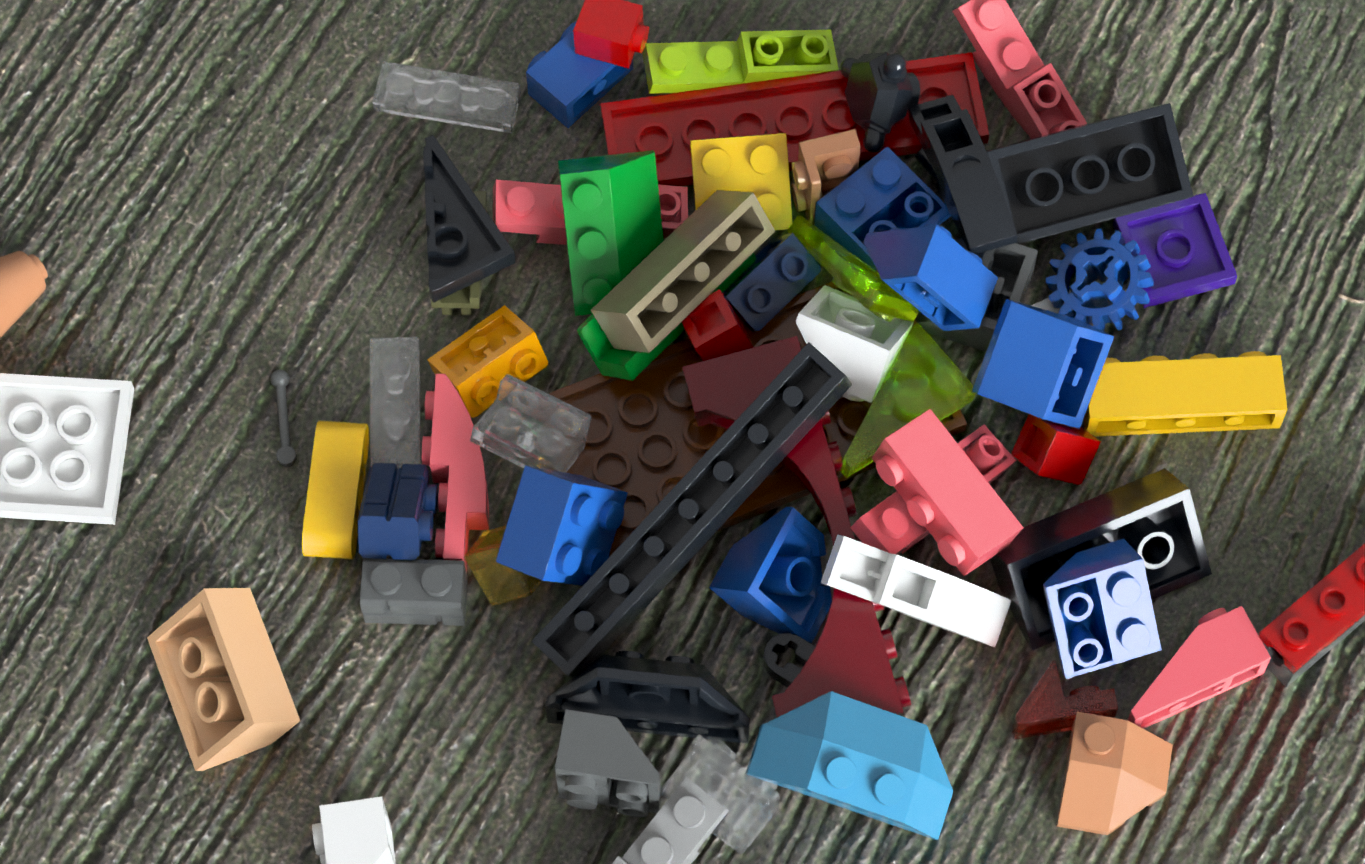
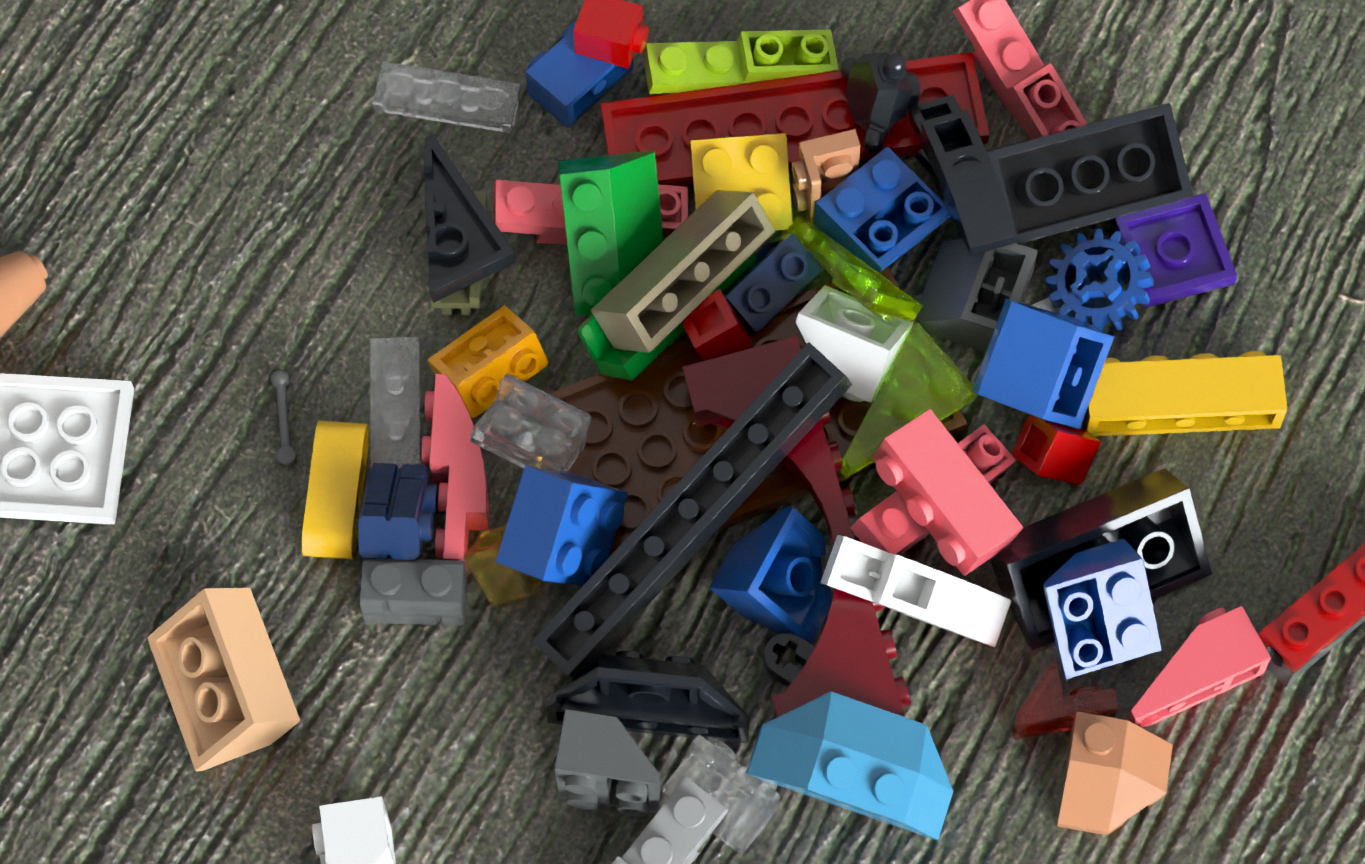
blue slope [864,224,998,331] -> none

